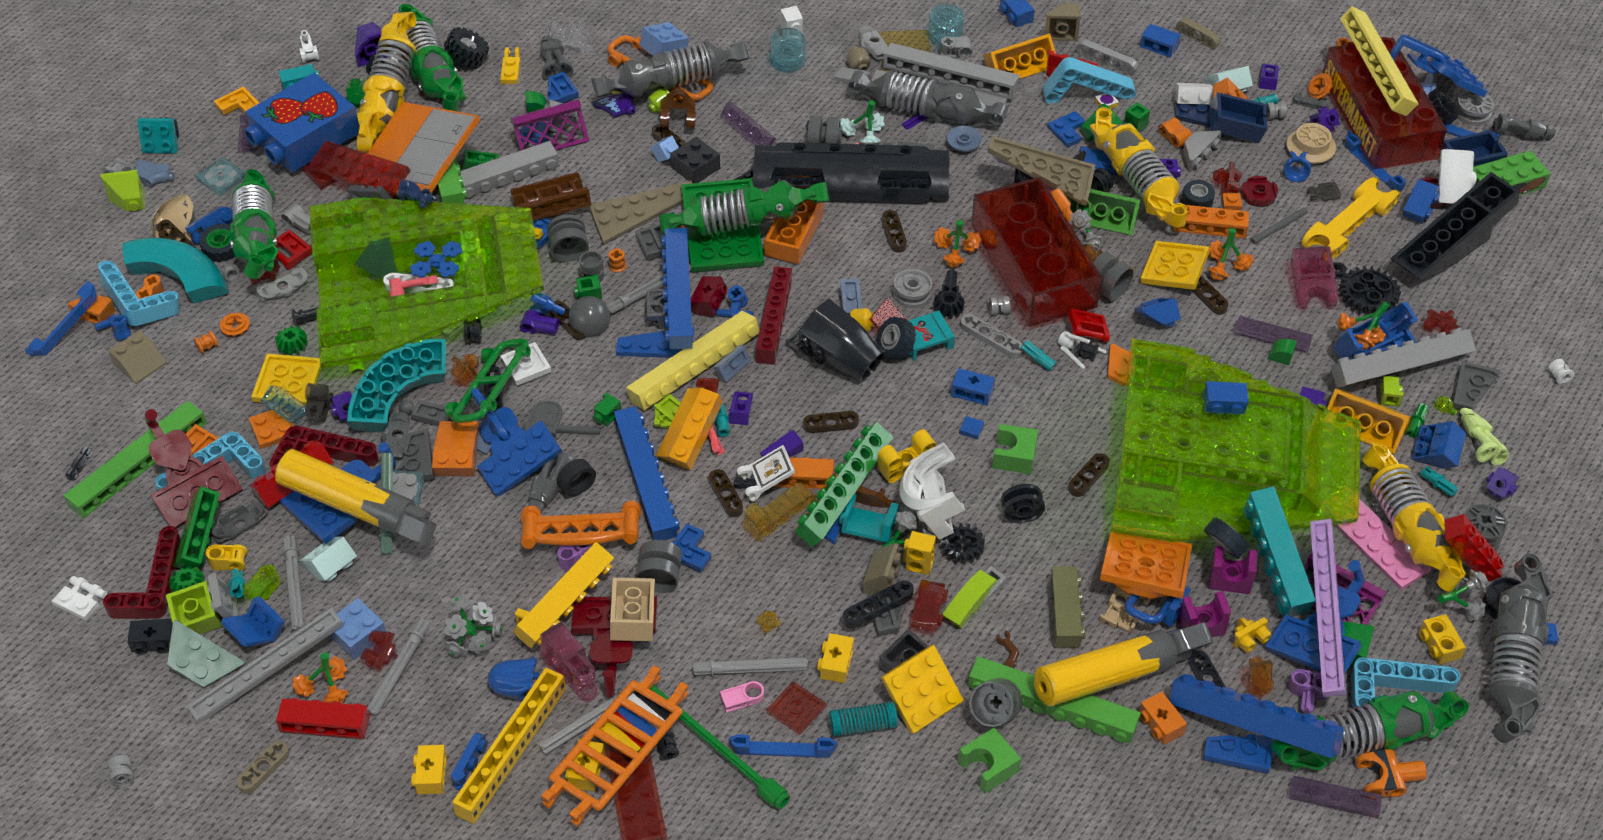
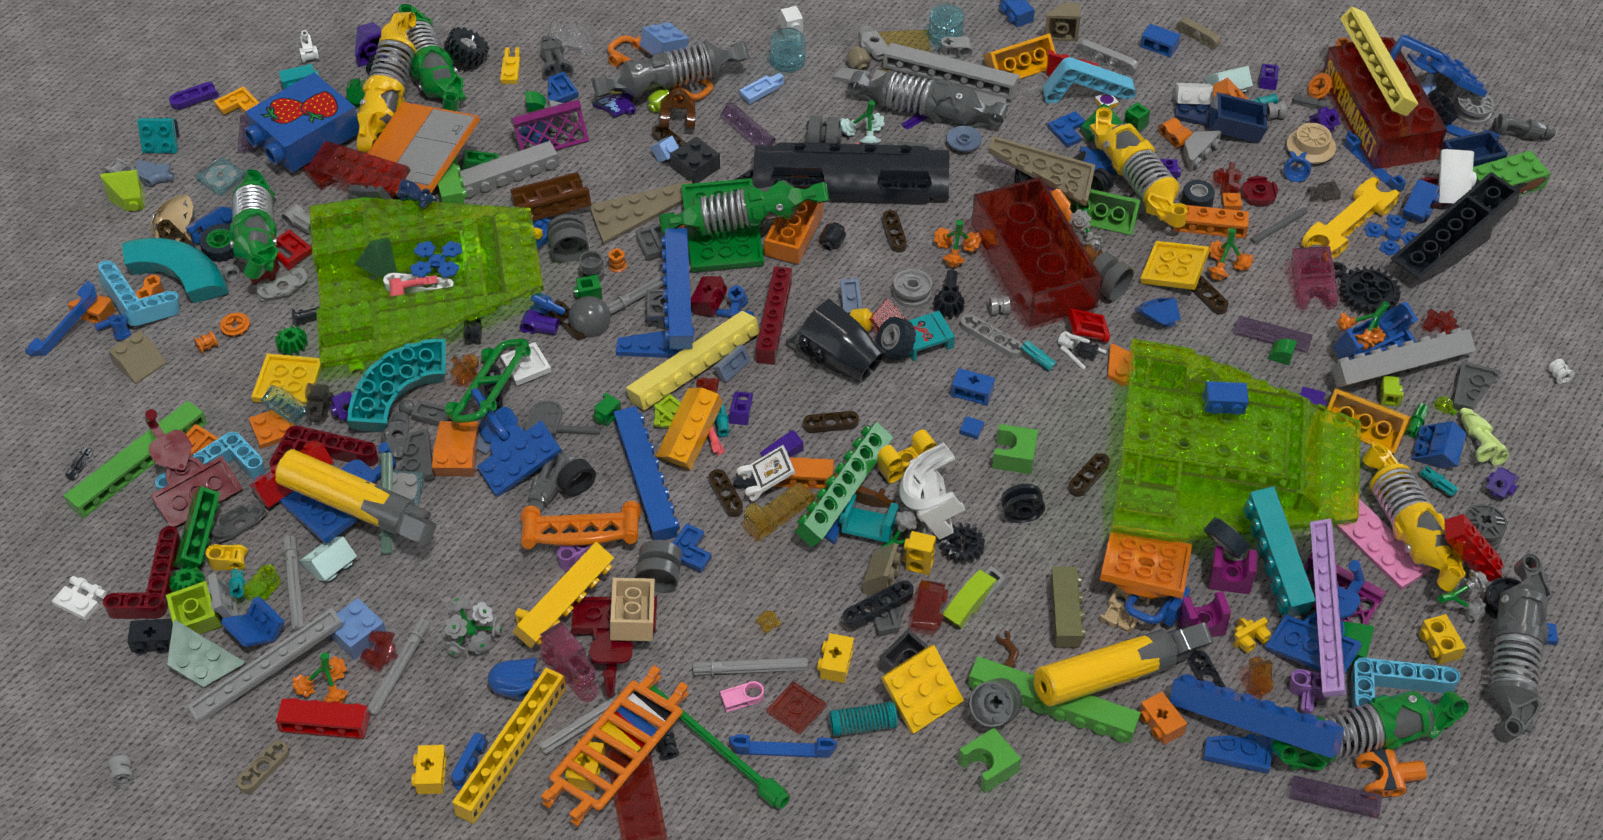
none -> dark purple plate [169,81,219,109]
none -> light blue hinge [739,73,784,104]
none -> black head [820,222,846,250]
none -> blue plant [1364,214,1419,256]

